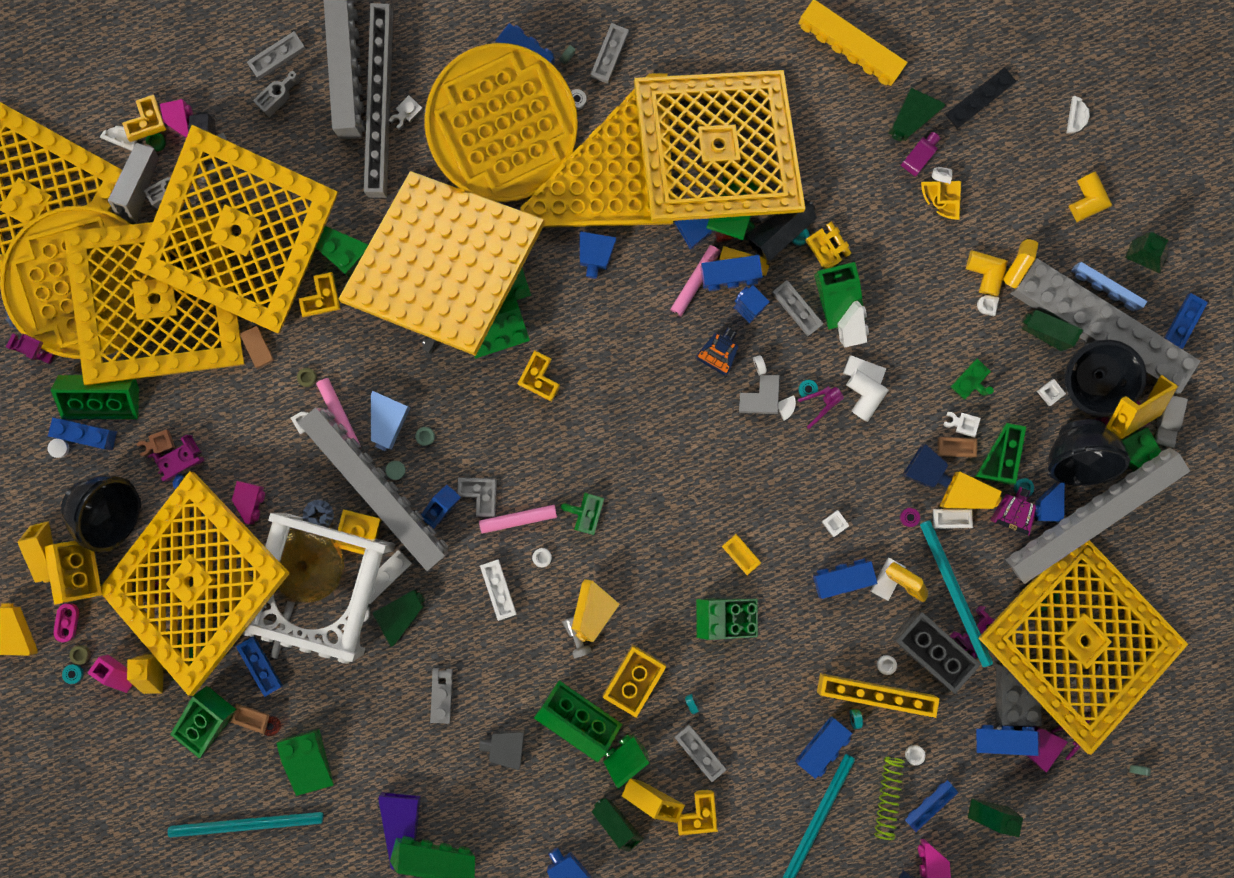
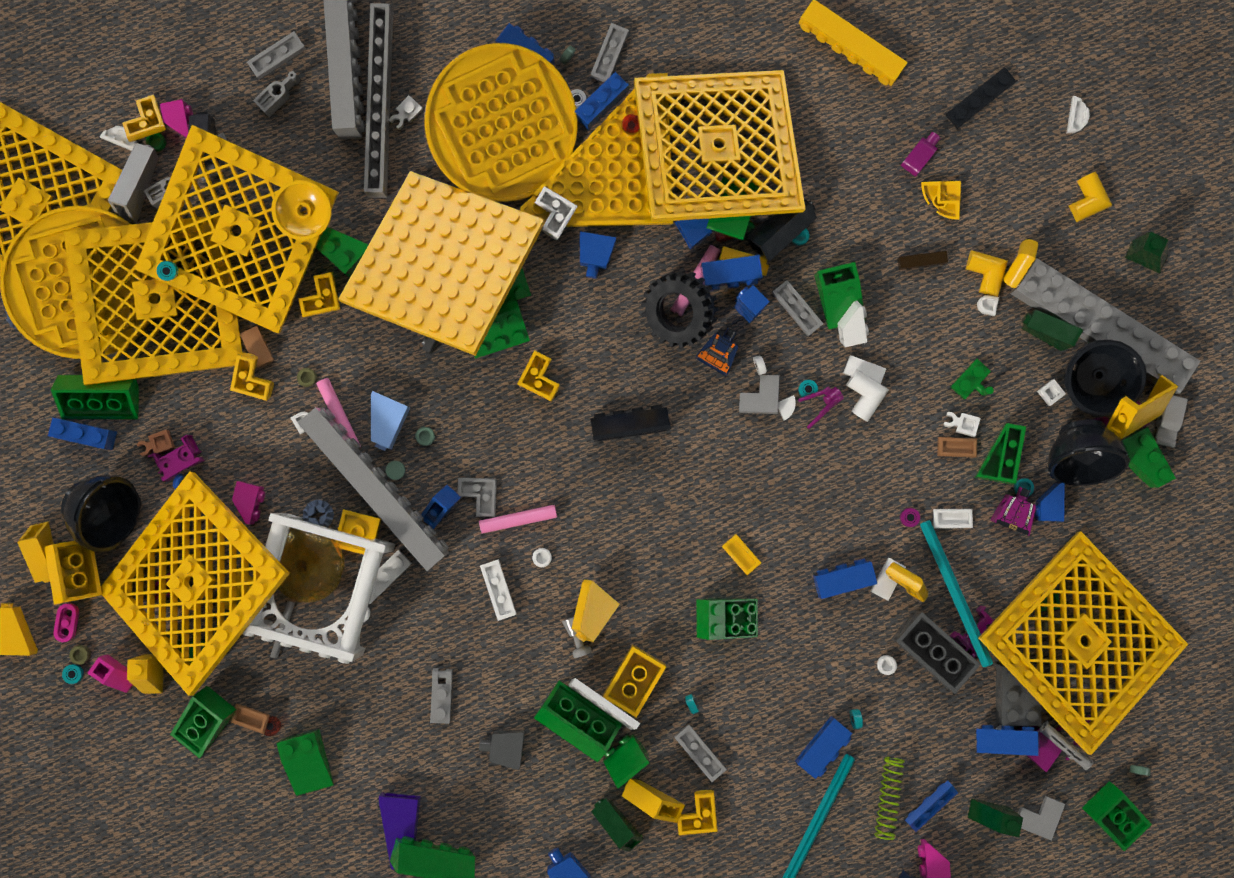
magenta piece [6,333,55,364] -> none
white tile [48,439,69,458] -> none
teal axle [168,812,324,838] -> none
blue plate [236,636,283,697] -> none
dark green slope [372,589,426,647] -> none
green plate [561,493,604,535] -> none
yellow plate [805,221,852,269] -> none
yellow brick [817,673,940,718] -> none
white plate [821,510,849,537] -> none
dark green slope [889,88,945,141] -> none
dark blue torso [902,444,952,488] -> none
white tile [905,745,926,765] -> none
white tile [932,167,952,184] -> none
yellow slope [939,472,1002,509] -> none
light grey brick [1006,448,1190,584] -> none
light blue plate [1071,262,1147,311] -> none
blue plate [1164,293,1208,350] -> none
none -> teal tile [156,261,178,281]
none -> yellow brick [230,353,274,401]
none -> yellow dish [271,180,332,240]
none -> white brick [535,186,578,240]
none -> white tile [568,678,640,730]
none -> blue brick [575,72,629,130]
none -> black slope [590,404,671,442]
none -> clear red tile [622,114,640,135]
none -> black tyre [641,270,719,348]
none -> dark brown piece [897,251,948,270]
none -> light grey tile [1018,796,1065,841]
none -> light grey pin [1039,722,1093,770]
none -> green slope [1082,781,1152,852]

